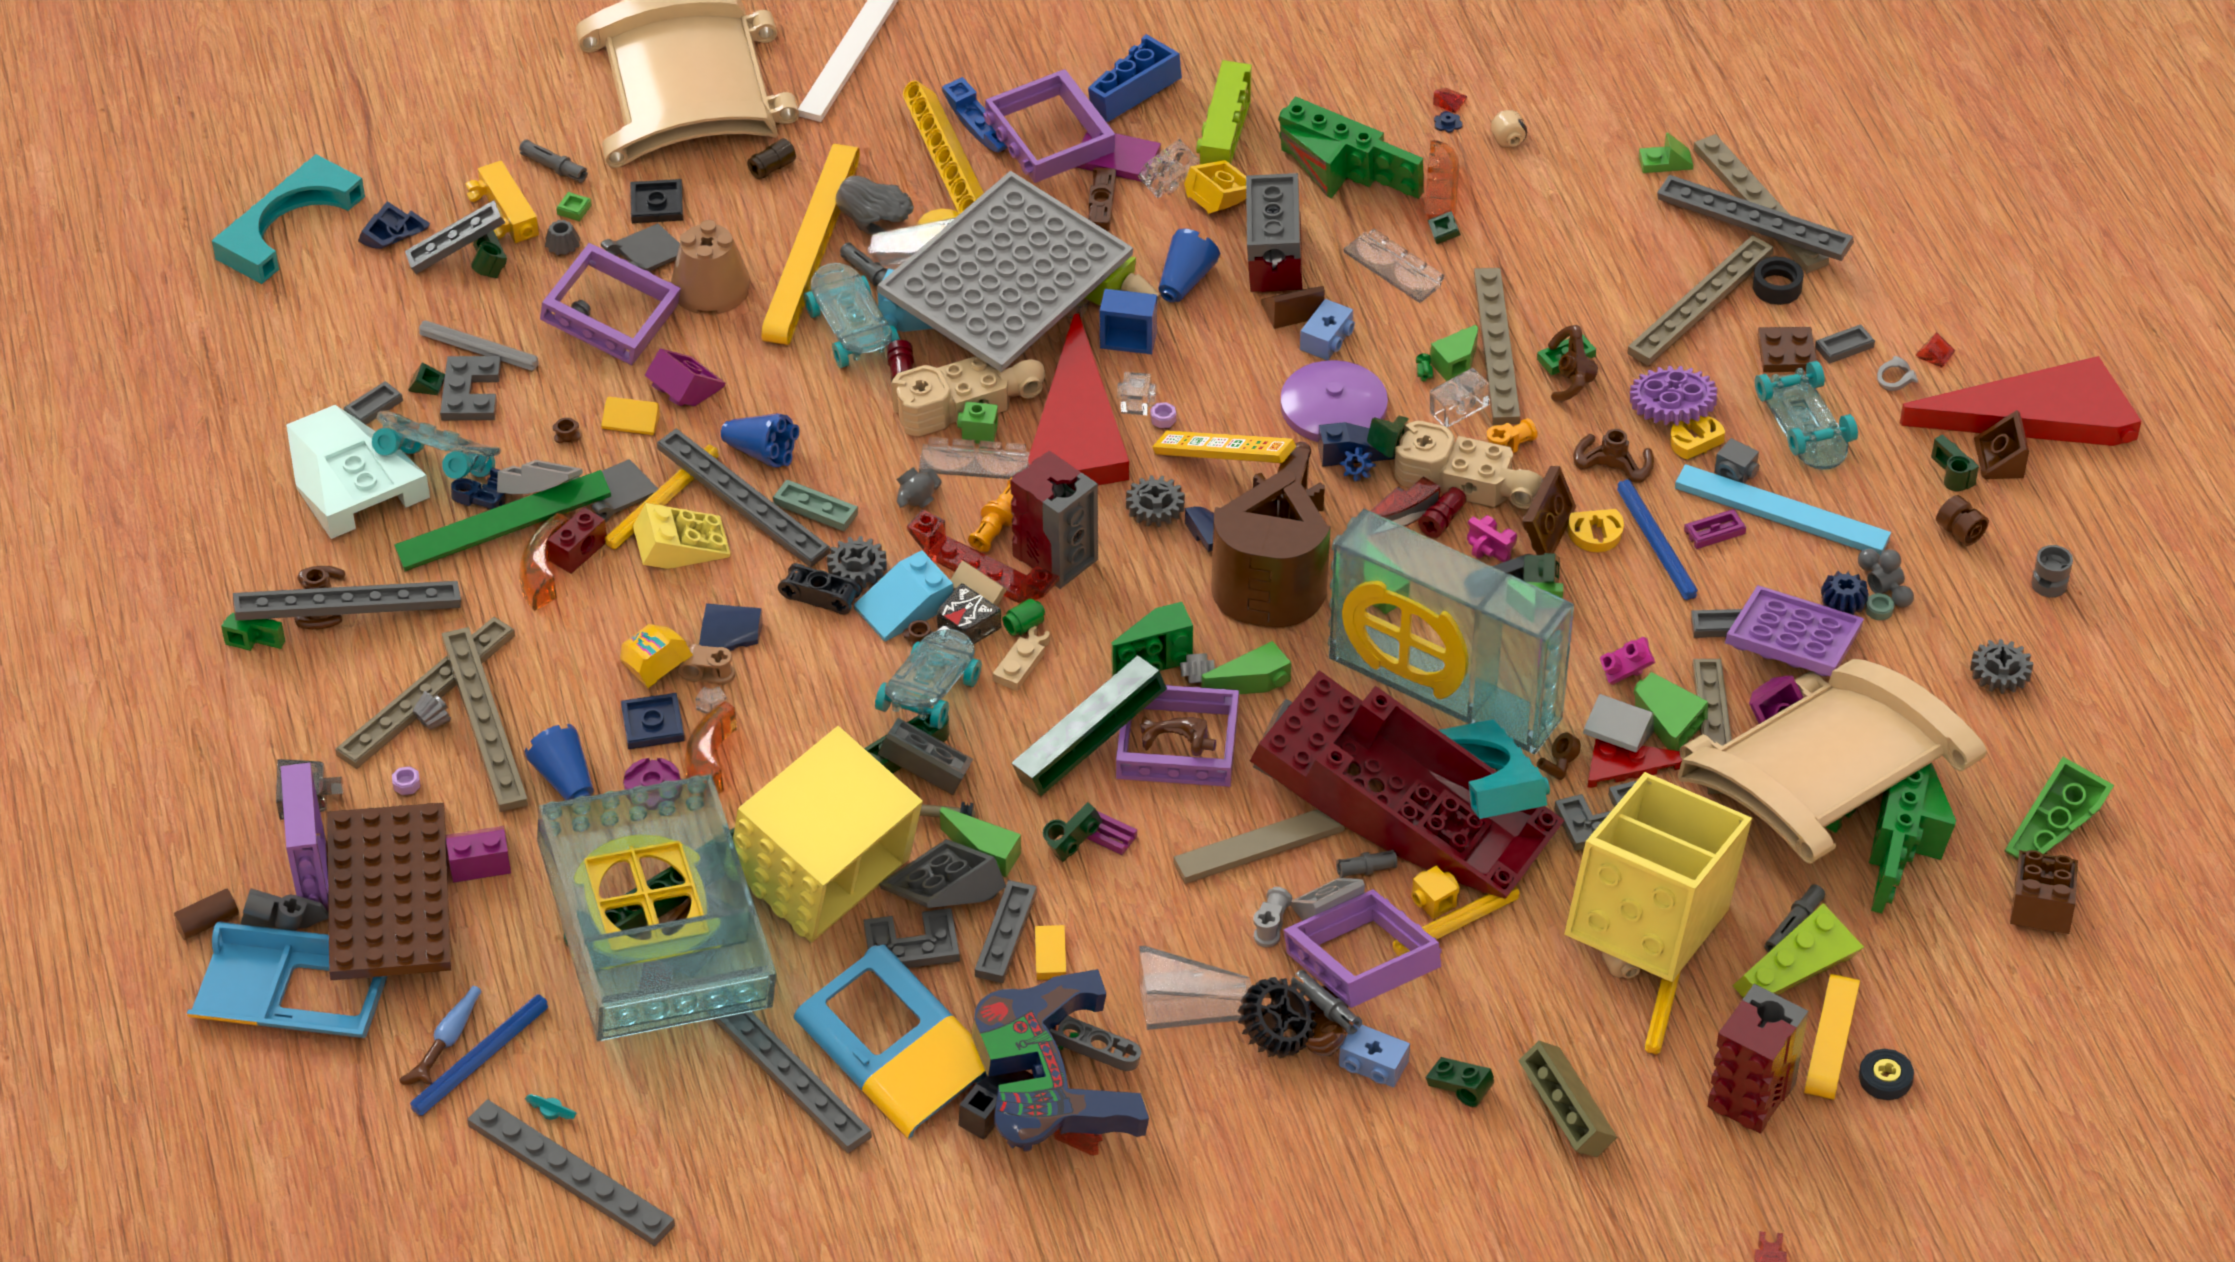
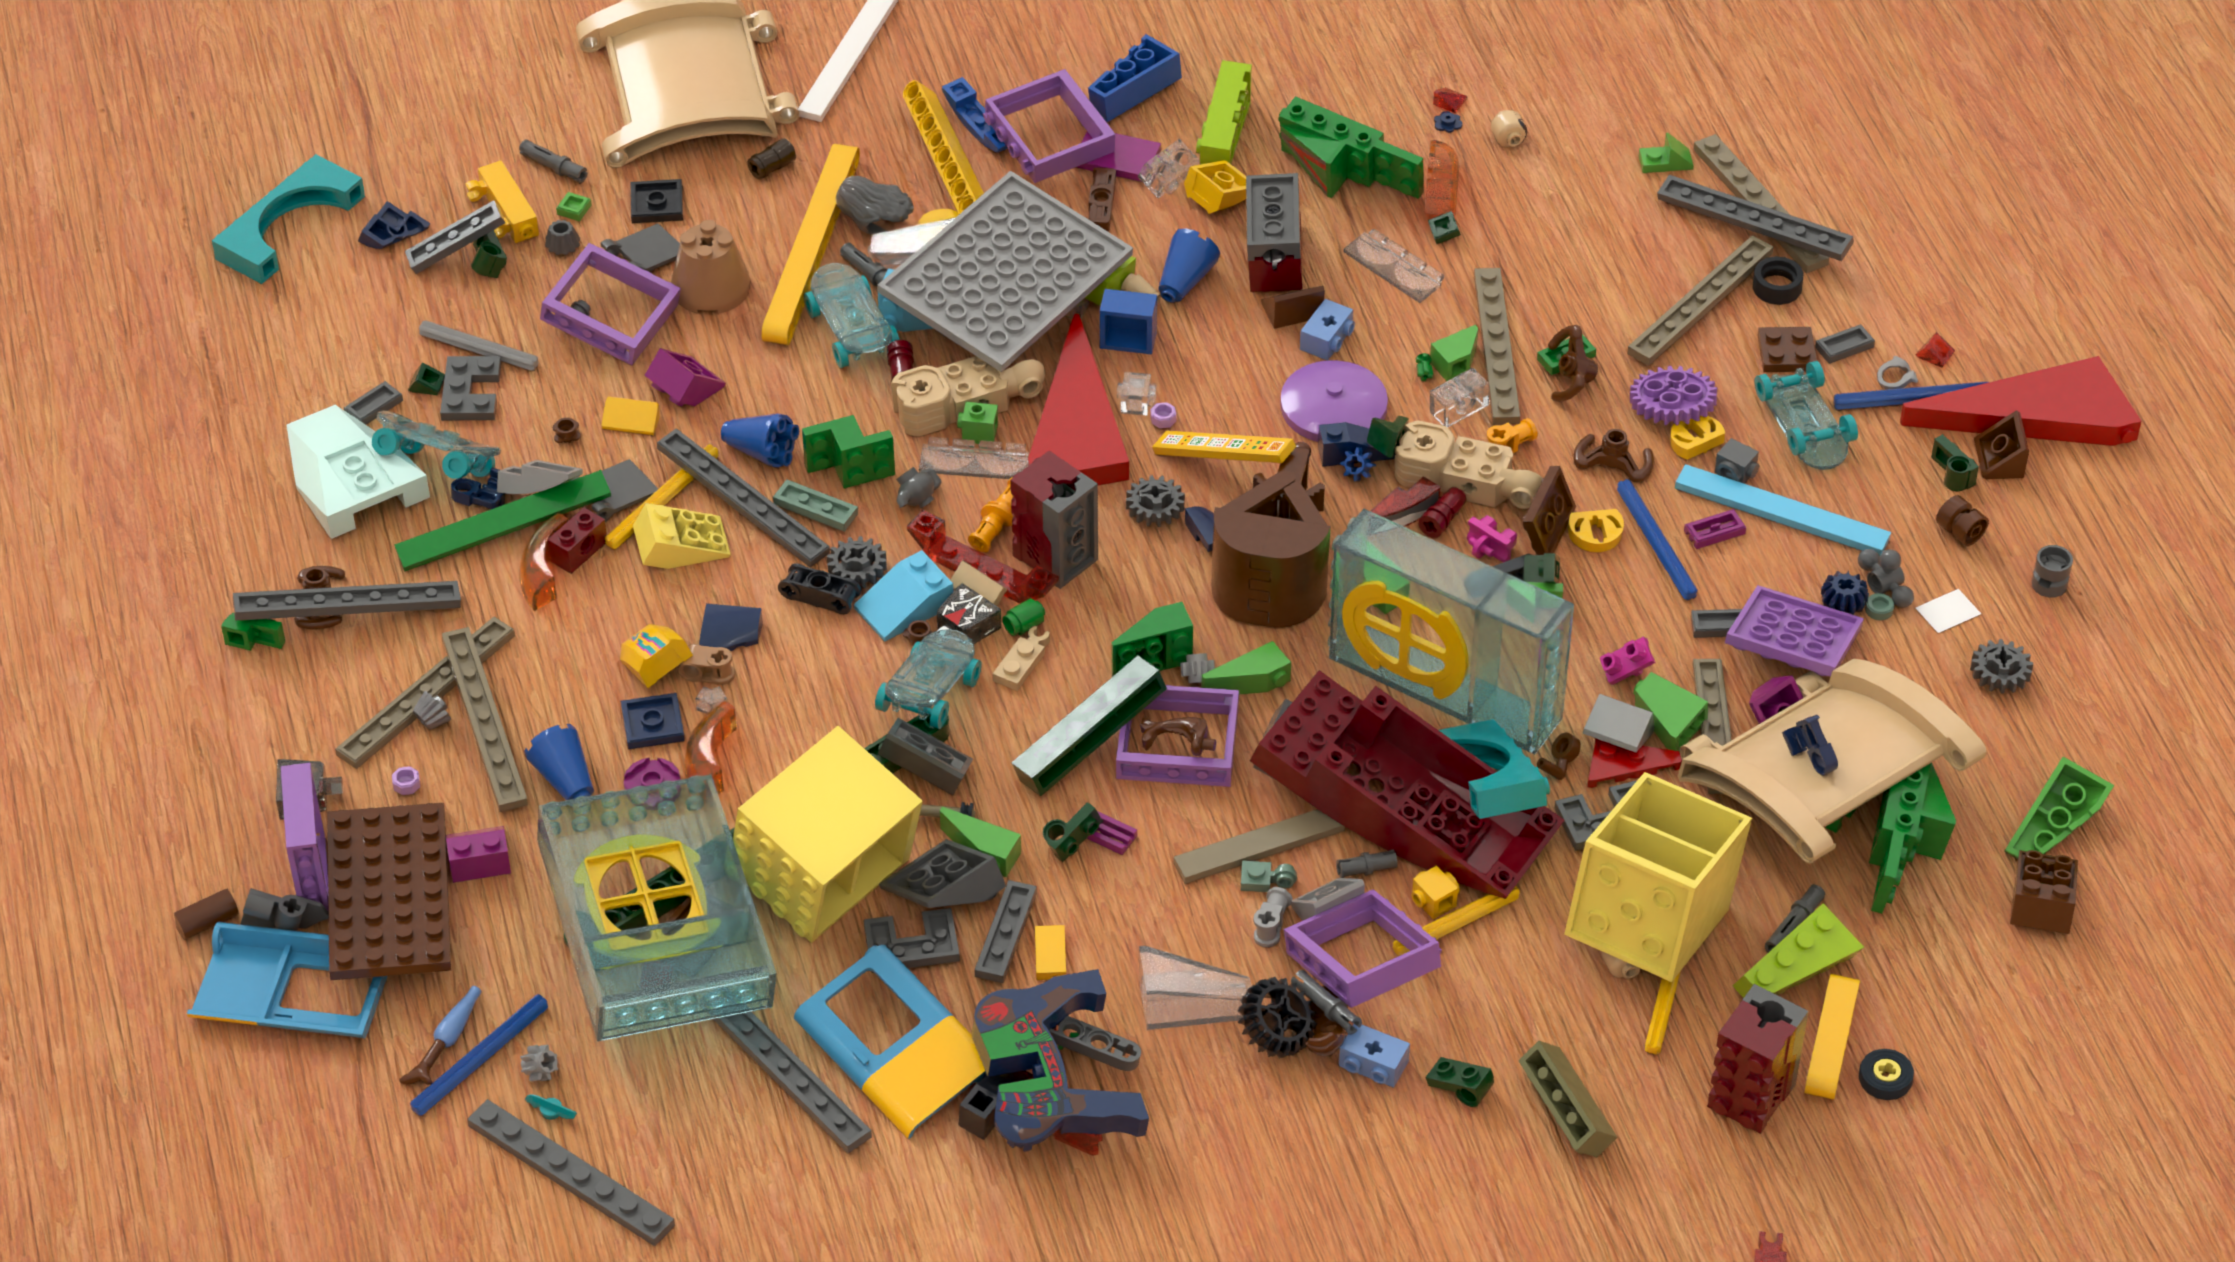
none -> light grey gear [520,1045,558,1082]
none -> green bracket [802,415,895,488]
none -> sand green plate [1241,861,1297,892]
none -> dark blue piece [1782,715,1838,775]
none -> blue axle [1833,381,1989,410]
none -> white sticker [1916,589,1981,633]

